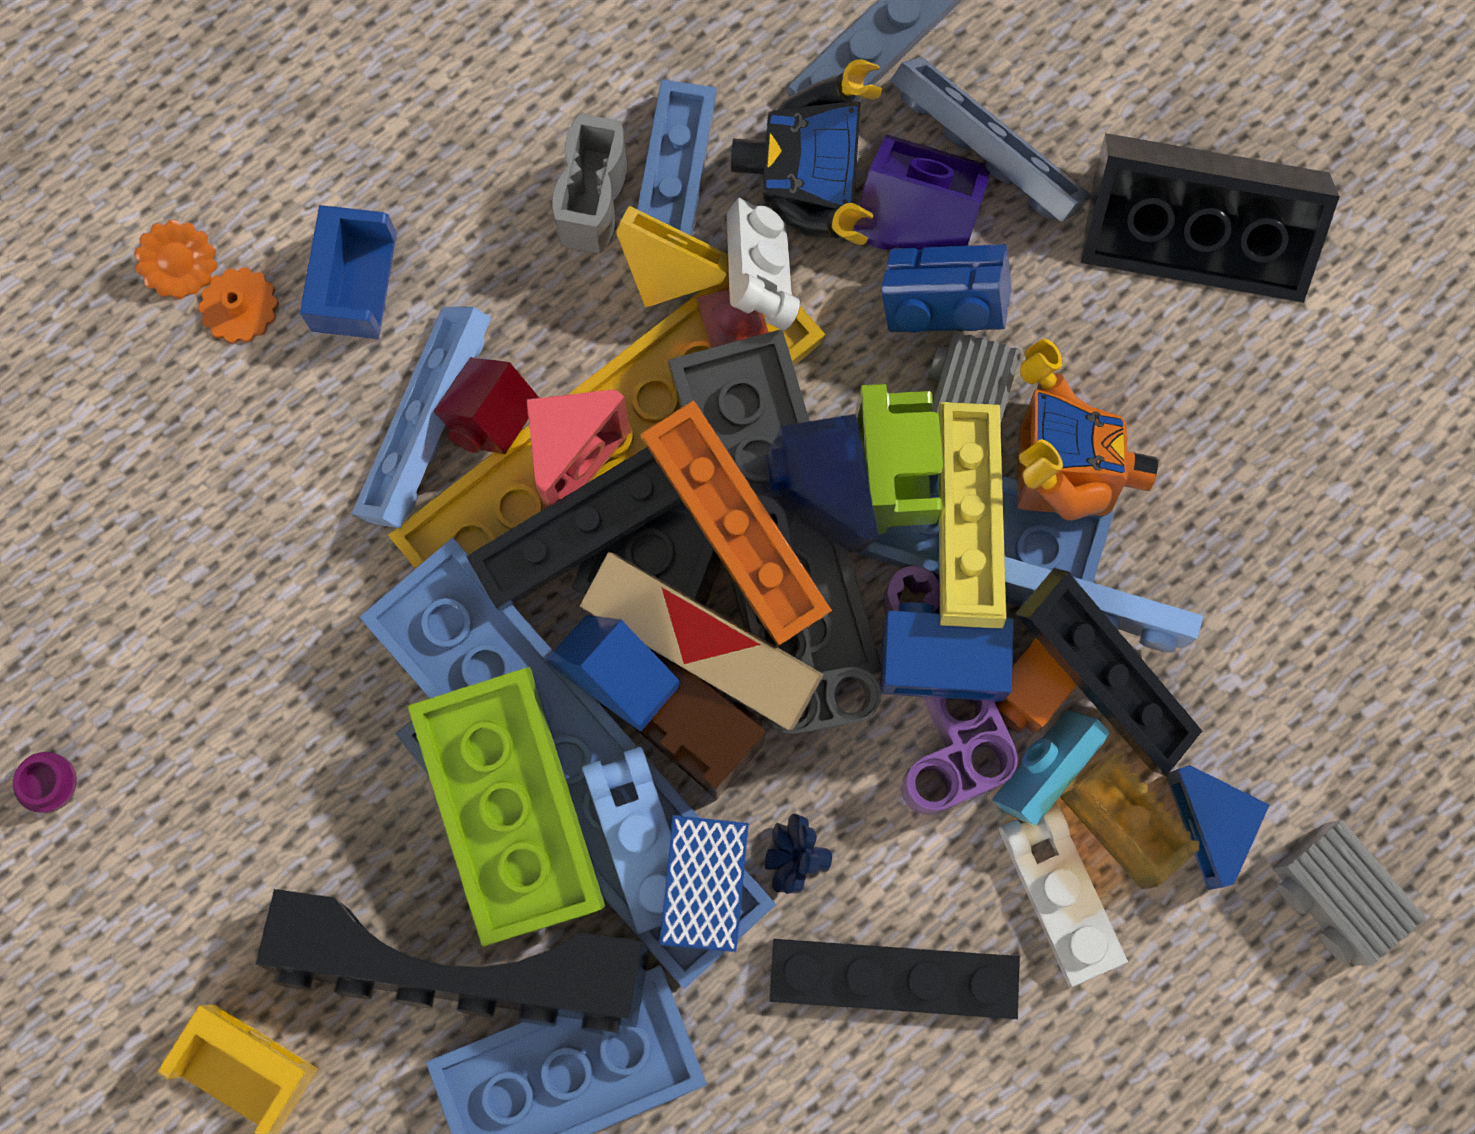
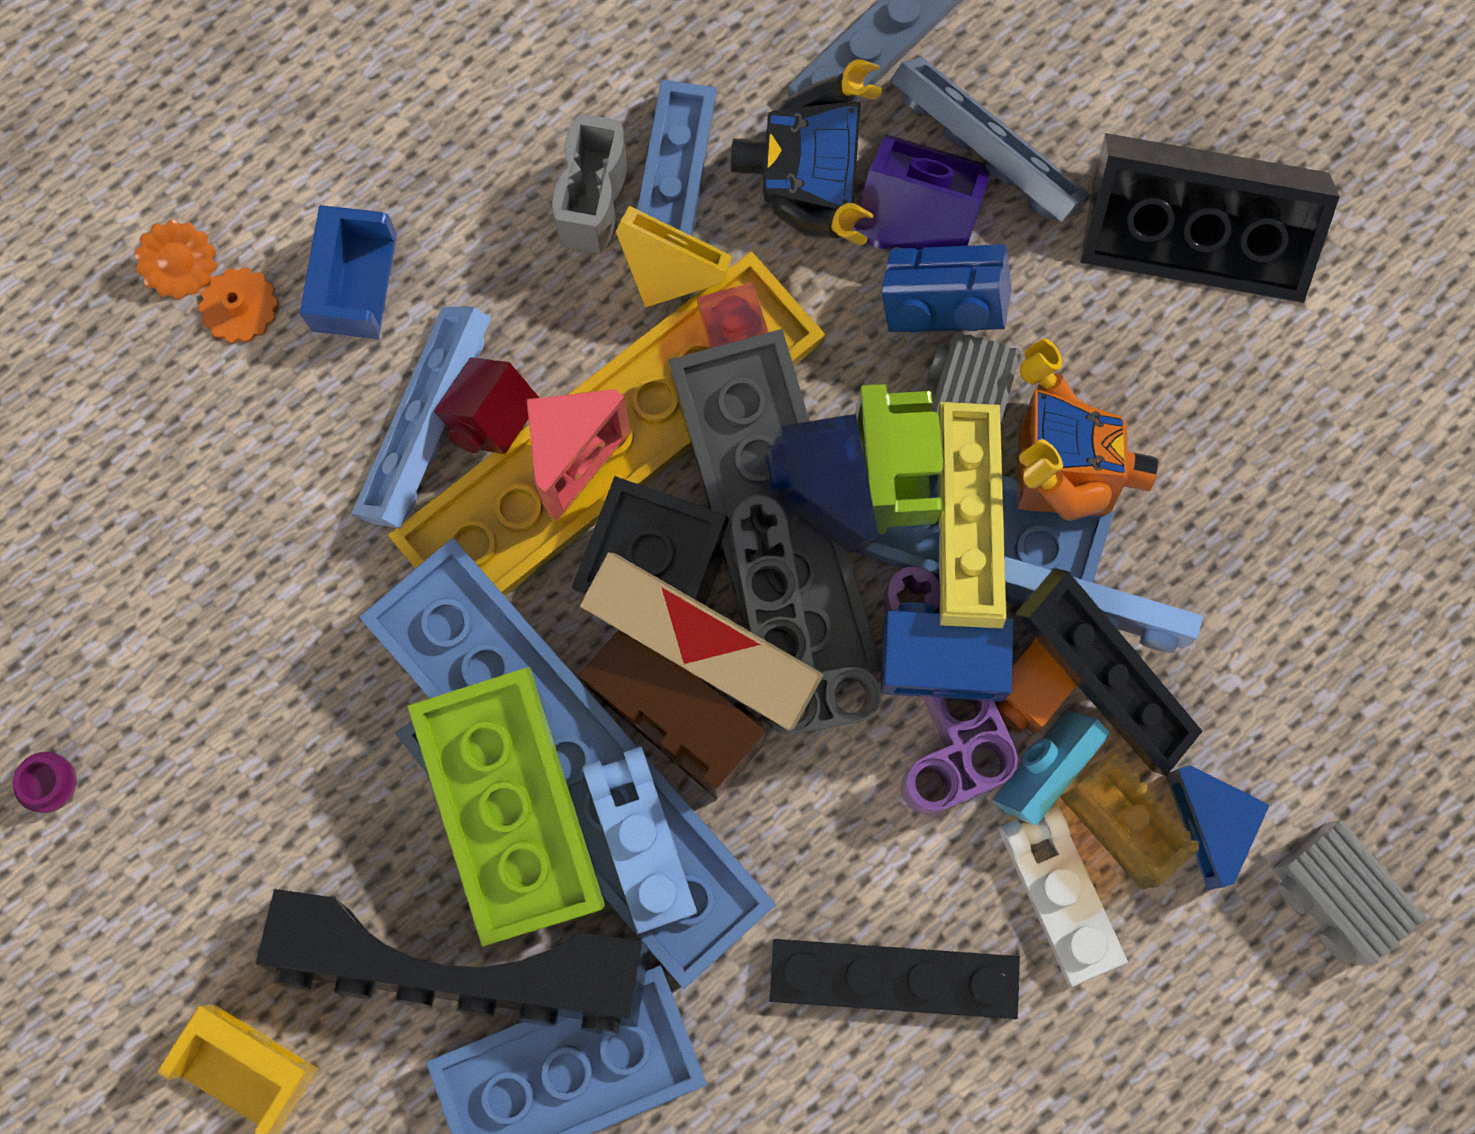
black plate [466,447,683,611] -> none
blue slope [546,615,681,731] -> none
orange plate [641,400,832,646] -> none
blue panel [659,815,749,952] -> none
white plate [726,197,800,331] -> none
dark blue plant [765,813,832,894] -> none

